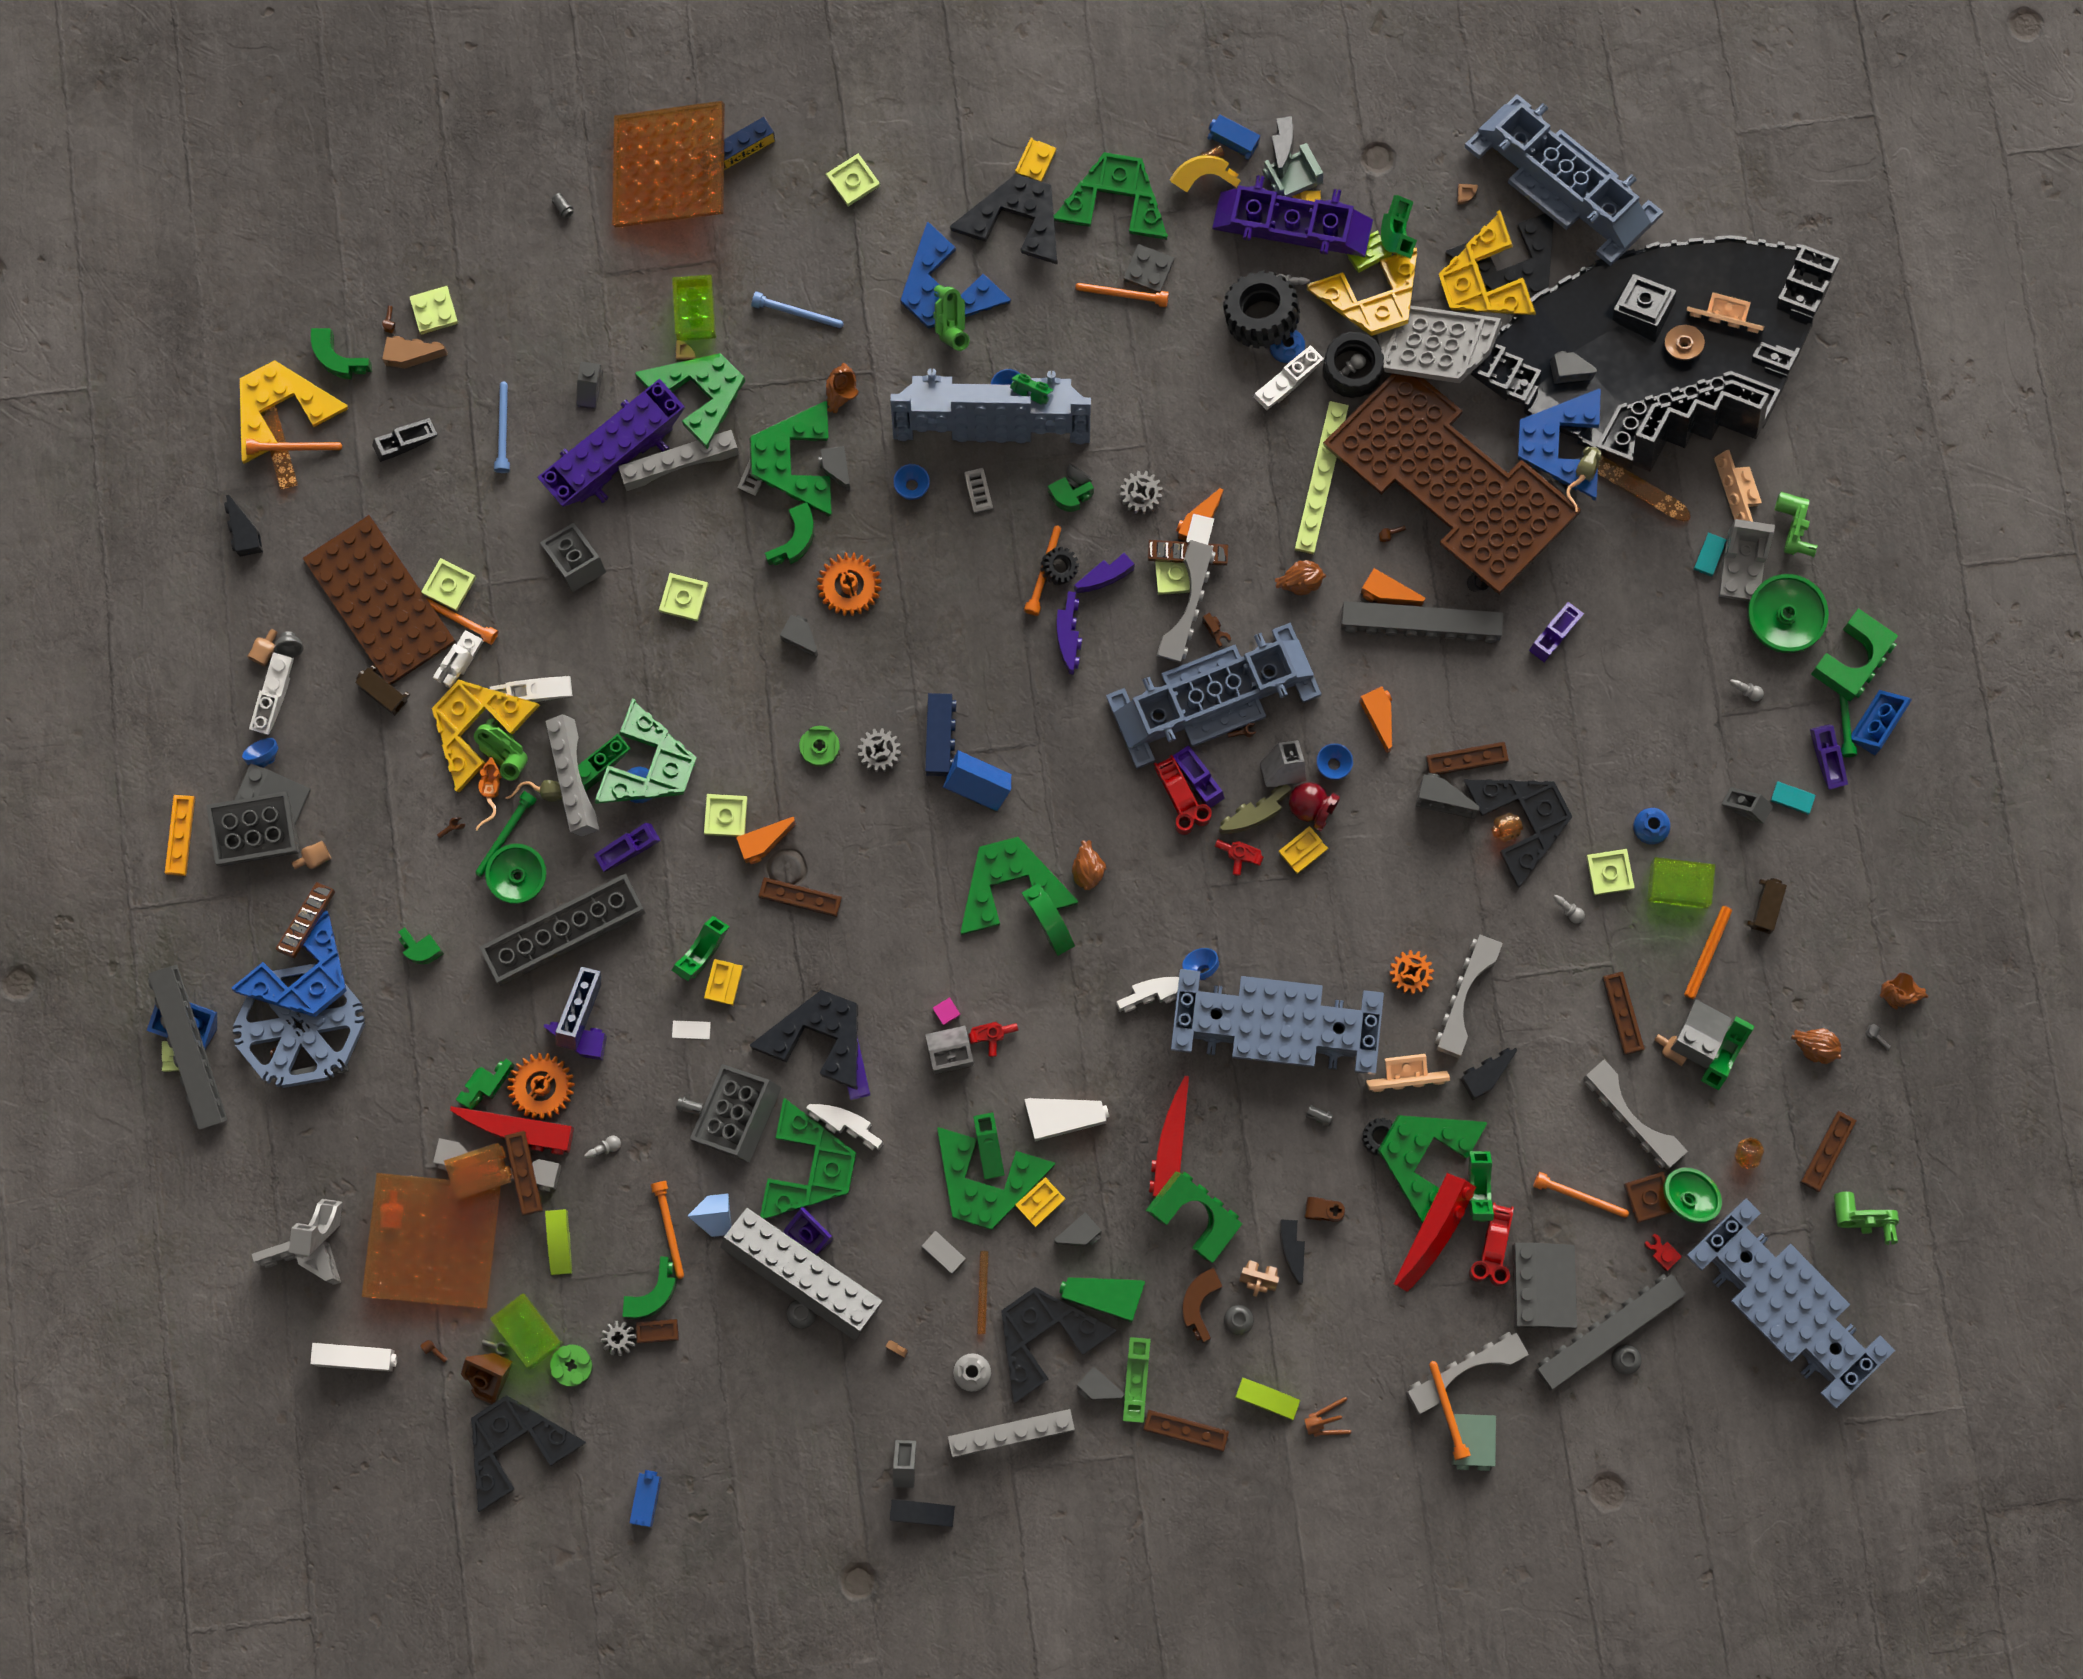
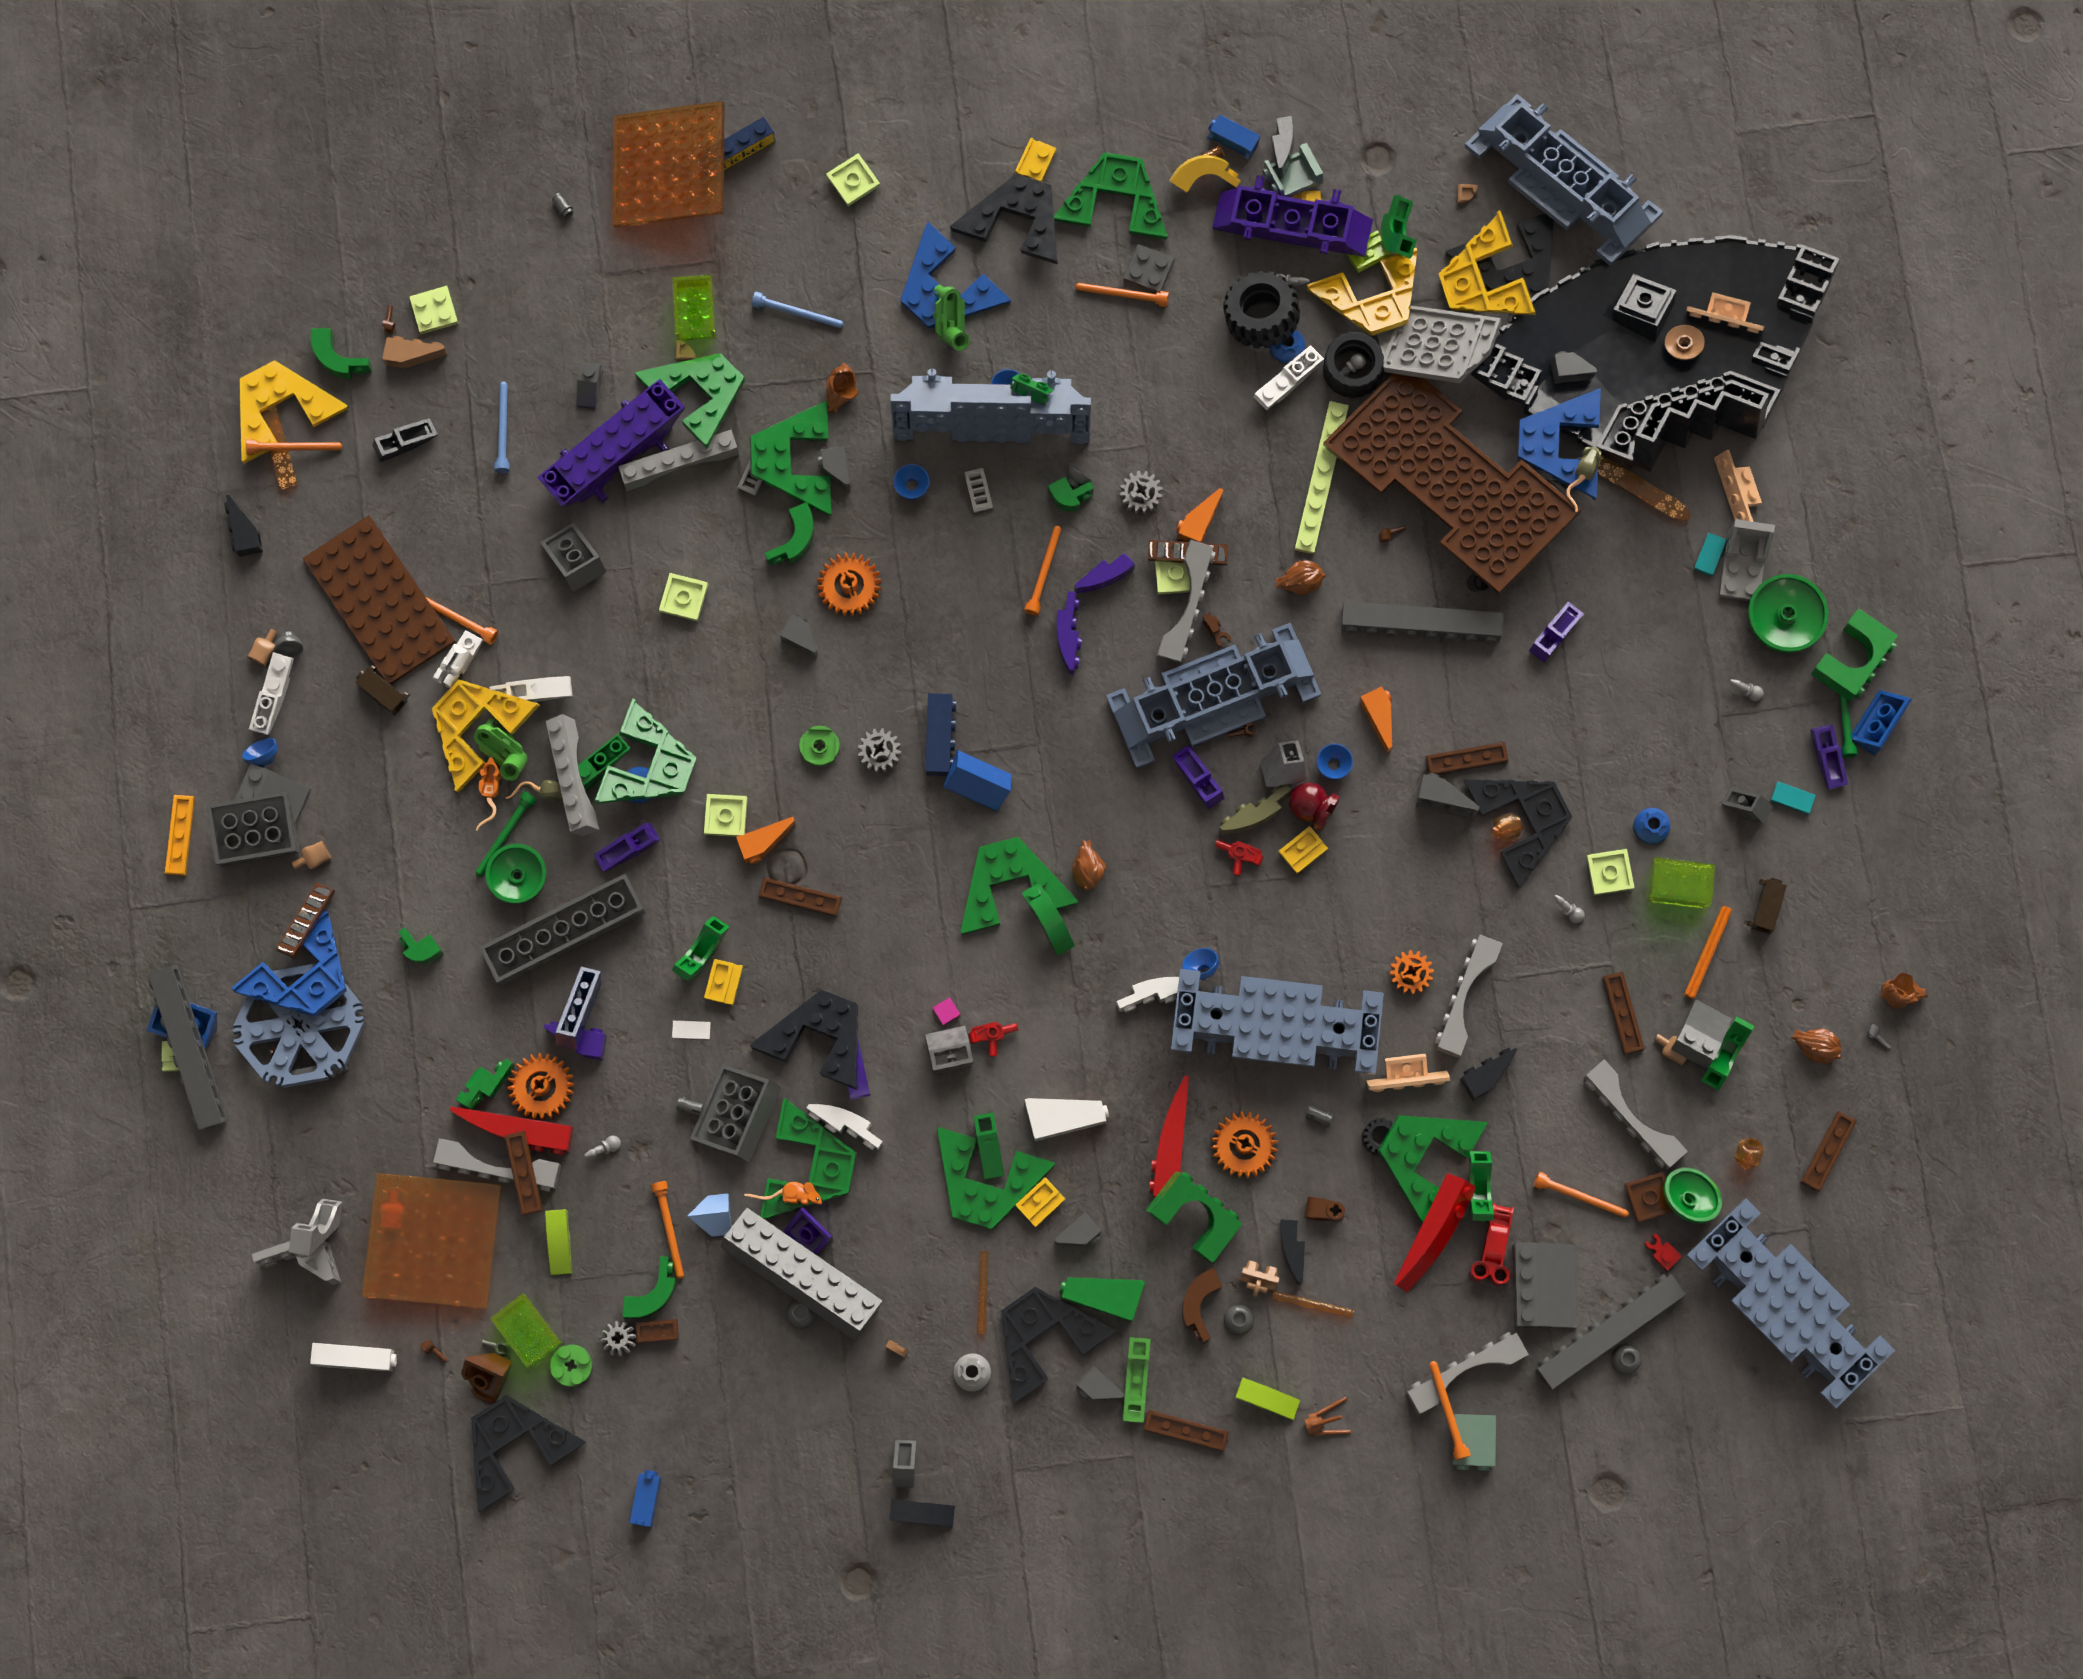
yellowish green plate [421,558,476,611] -> none
reddish brown hand [437,818,465,838] -> none
clear orange slope [444,1143,512,1200] -> none
light grey tile [922,1231,966,1274] -> none
light grey arch [948,1409,1075,1458] -> none
black tyre [1040,547,1079,585] -> none
red piece [1153,755,1212,835] -> none
white sticker [1186,514,1214,545] -> none
orange slope [1361,568,1426,607] -> none
bright green piece [1774,492,1818,557] -> none
bright green piece [1834,1192,1899,1245] -> none
none -> orange animal [744,1182,822,1206]
none -> orange gear [1211,1111,1278,1179]
none -> clear orange bar [1272,1291,1354,1318]

